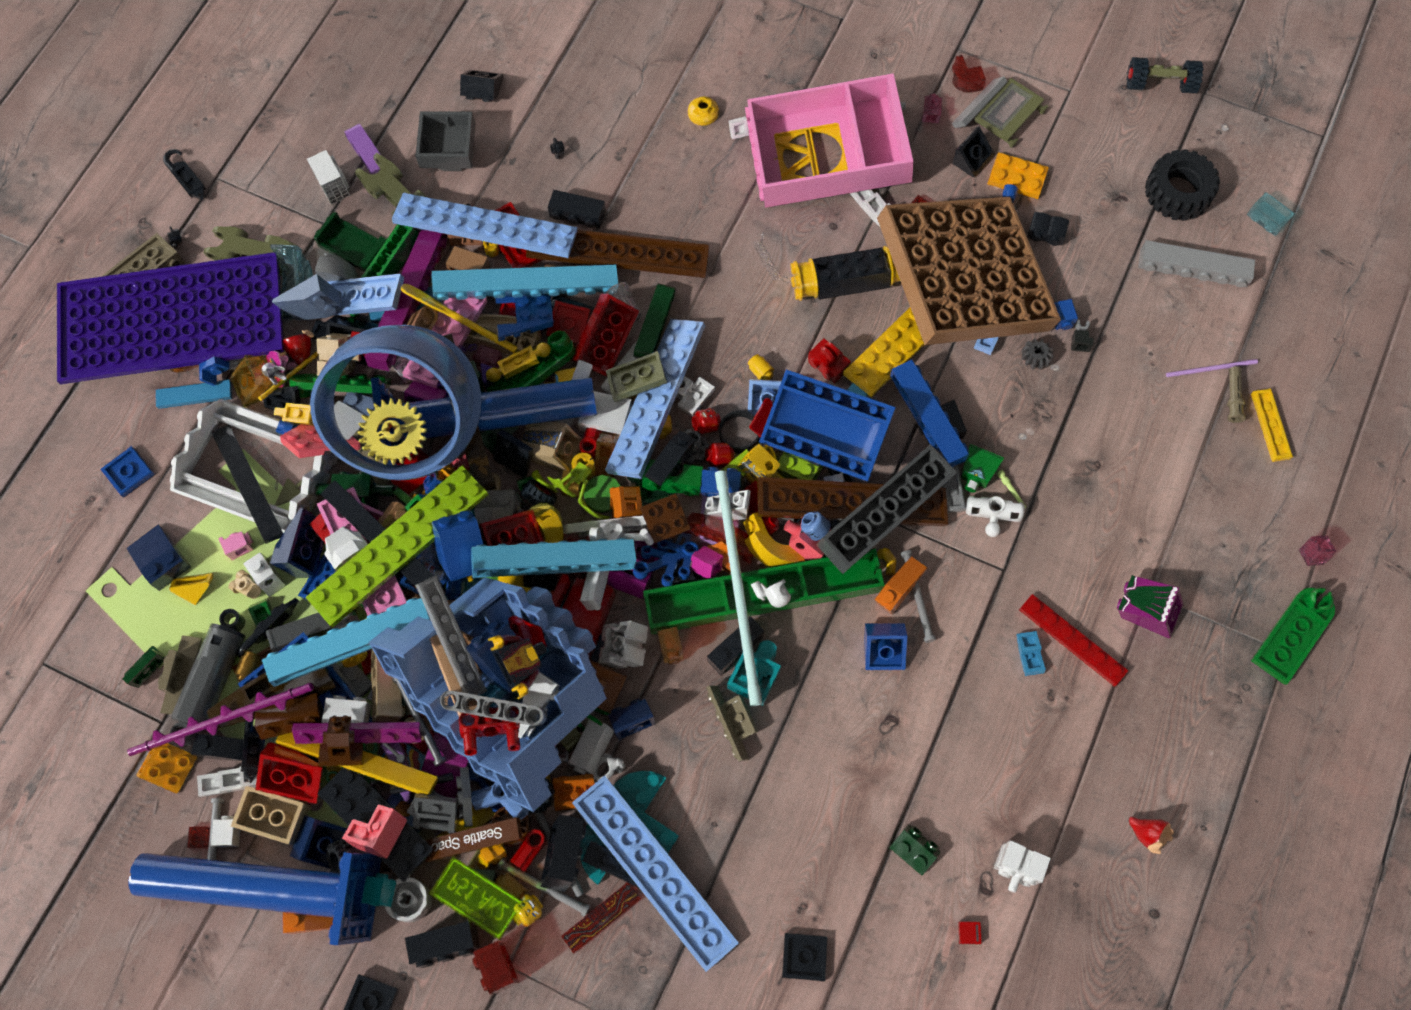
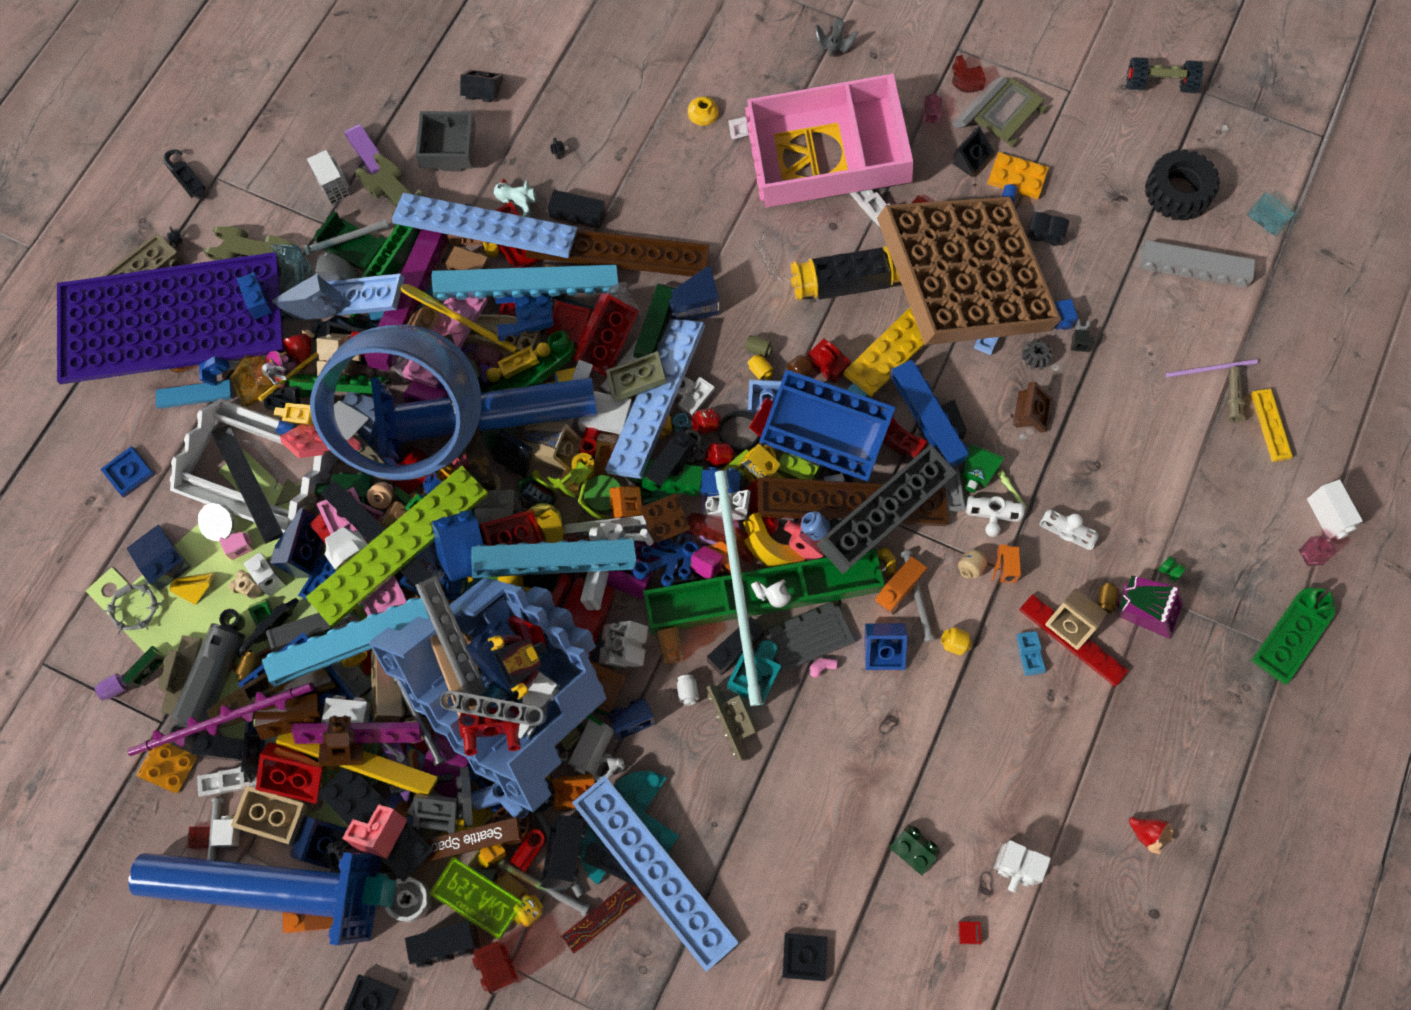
light yellow gear [357,398,427,465] -> none
none -> medium lavender brick [95,673,128,701]
none -> light grey piece [103,581,163,634]
none -> tile [198,503,236,542]
none -> blue brick [237,272,272,319]
none -> light grey bar [304,218,390,256]
none -> light nougat head [367,482,395,509]
none -> light aqua animal [494,178,537,217]
none -> dark blue slope [669,266,719,321]
none -> medium azure plate [671,412,692,432]
none -> white brick [676,675,699,706]
none -> olive brick [745,335,773,358]
none -> dark grey hinge [766,601,855,673]
none -> reddish brown head [786,355,814,377]
none -> bright pink arm [809,658,837,678]
none -> dark grey animal [815,19,858,57]
none -> red arch [883,417,928,458]
none -> yellow head [941,627,972,656]
none -> tan head [958,550,987,579]
none -> orange piece [991,545,1021,583]
none -> reddish brown bracket [1013,382,1053,433]
none -> white piece [1039,509,1099,550]
none -> tan slope [1045,588,1107,650]
none -> pearl gold brick [1097,583,1120,614]
none -> green wheel [1158,555,1187,582]
none -> white brick [1307,480,1363,540]

